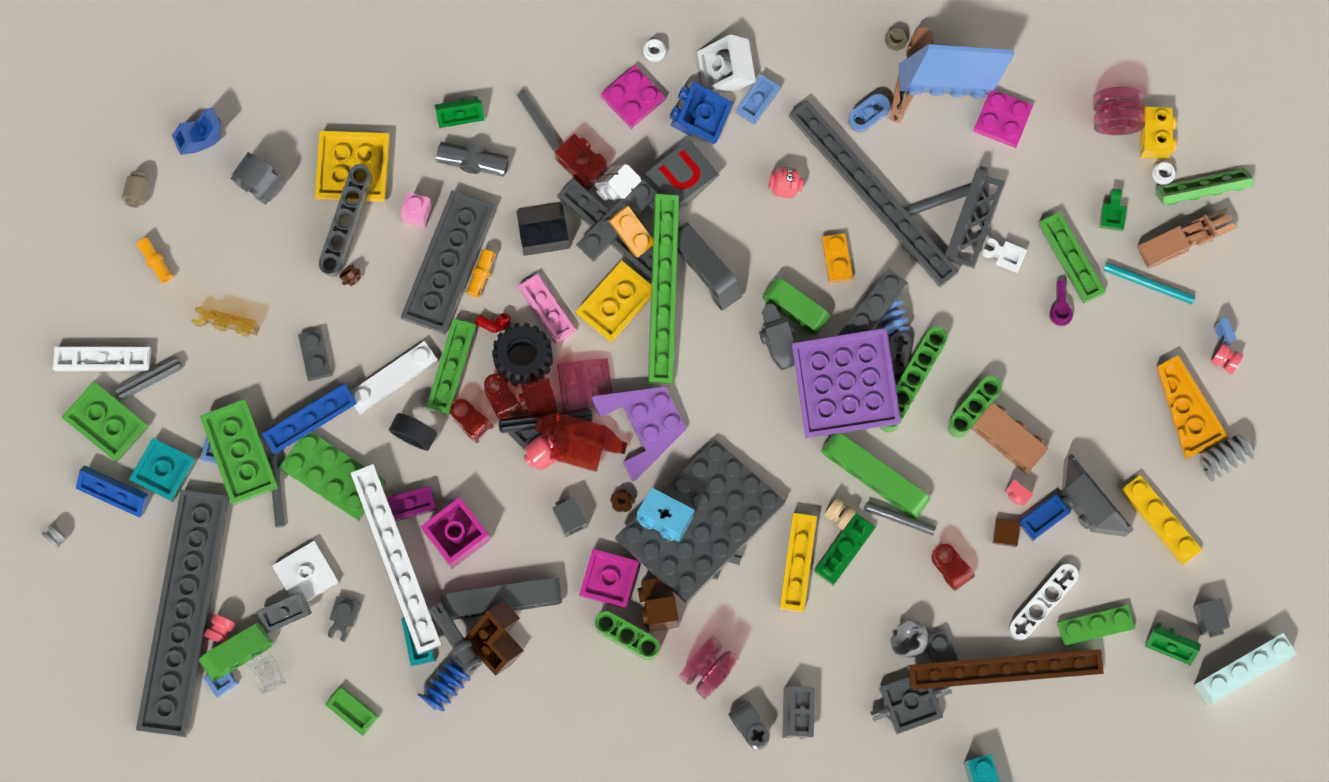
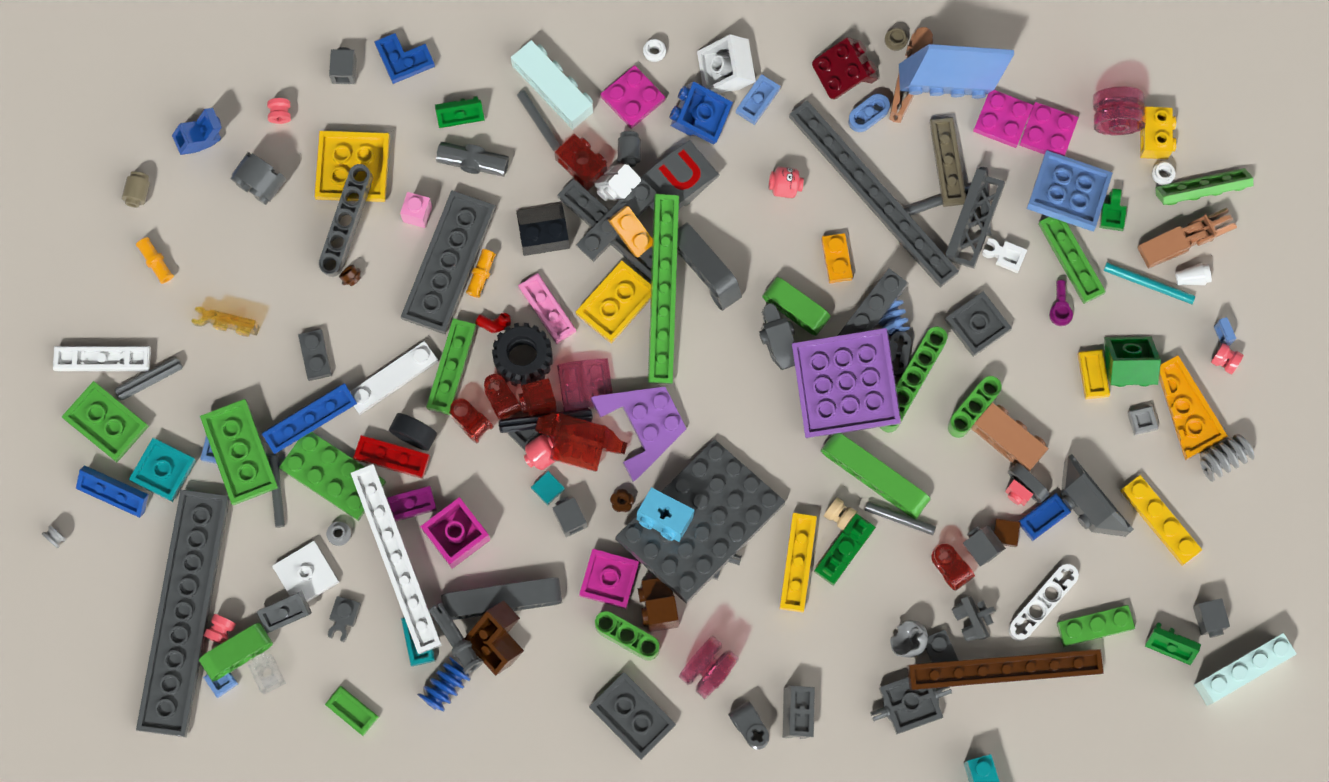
none -> coral wheel [267,98,291,124]
none -> light grey plate [326,522,351,546]
none -> dark grey brick [329,47,357,84]
none -> red plate [353,435,430,479]
none -> blue plate [374,33,435,84]
none -> light aqua brick [511,40,593,130]
none -> teal tile [531,471,565,506]
none -> dark grey plate [589,672,676,760]
none -> dark grey brick [617,131,641,167]
none -> dark red bracket [812,37,879,100]
none -> dark tan tile [929,117,966,207]
none -> dark grey plate [945,291,1012,357]
none -> dark grey hips [952,596,996,641]
none -> dark grey brick [963,525,1006,567]
none -> dark grey beam [1008,463,1049,503]
none -> dark pink plate [1019,102,1079,156]
none -> medium blue plate [1027,150,1113,232]
none -> yellow tile [1077,349,1110,400]
none -> green slope [1104,336,1161,387]
none -> light grey tile [1127,406,1158,436]
none -> white cone [1175,262,1212,285]

